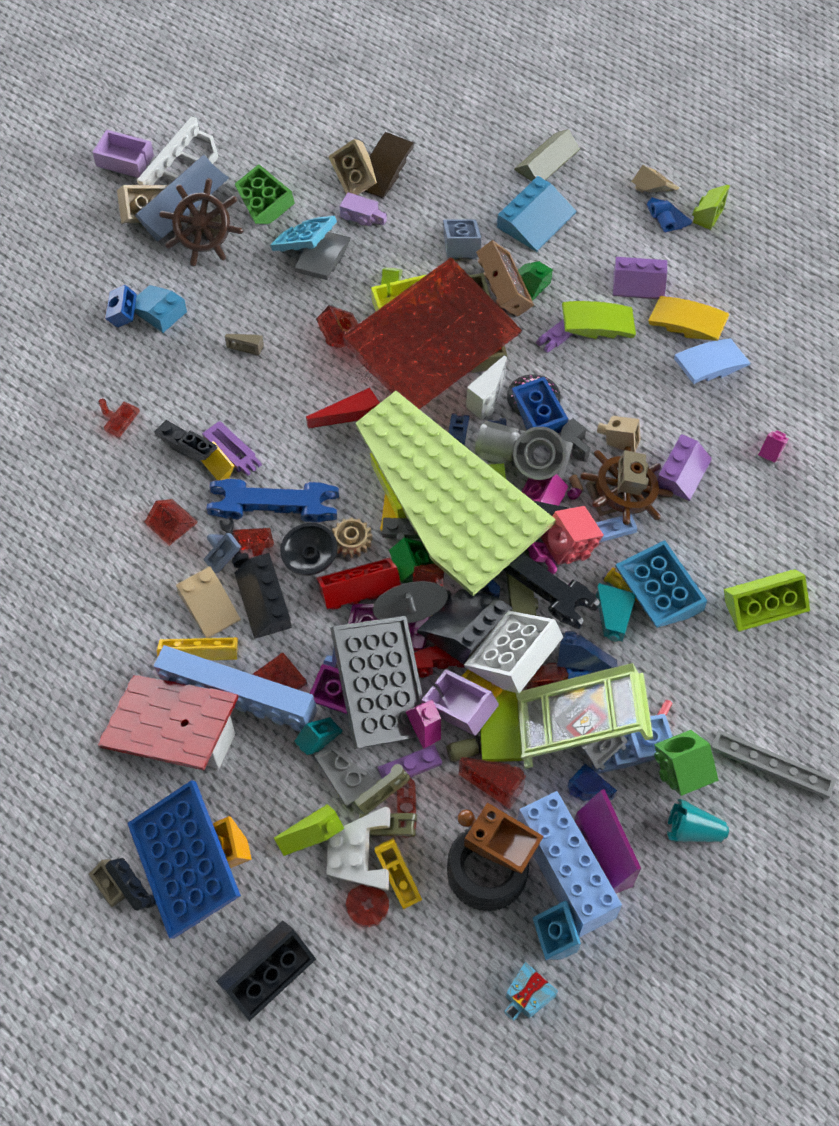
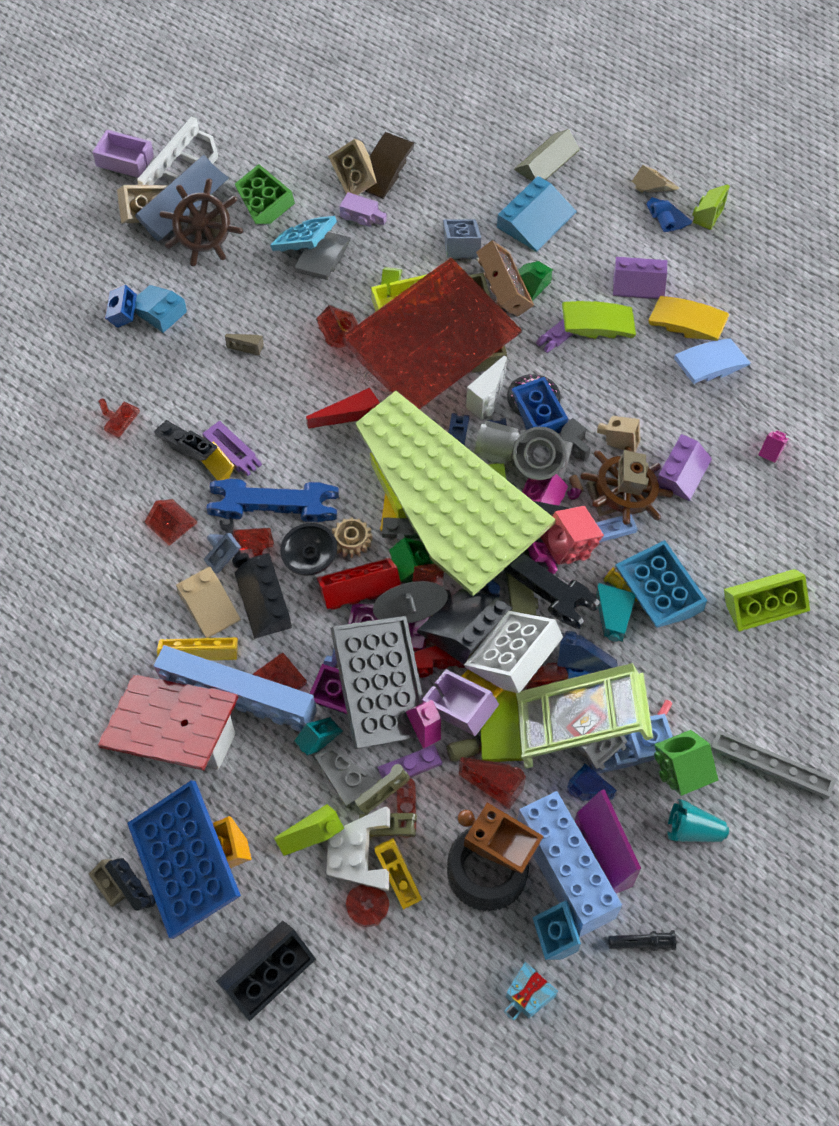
none -> black pin [608,930,676,951]

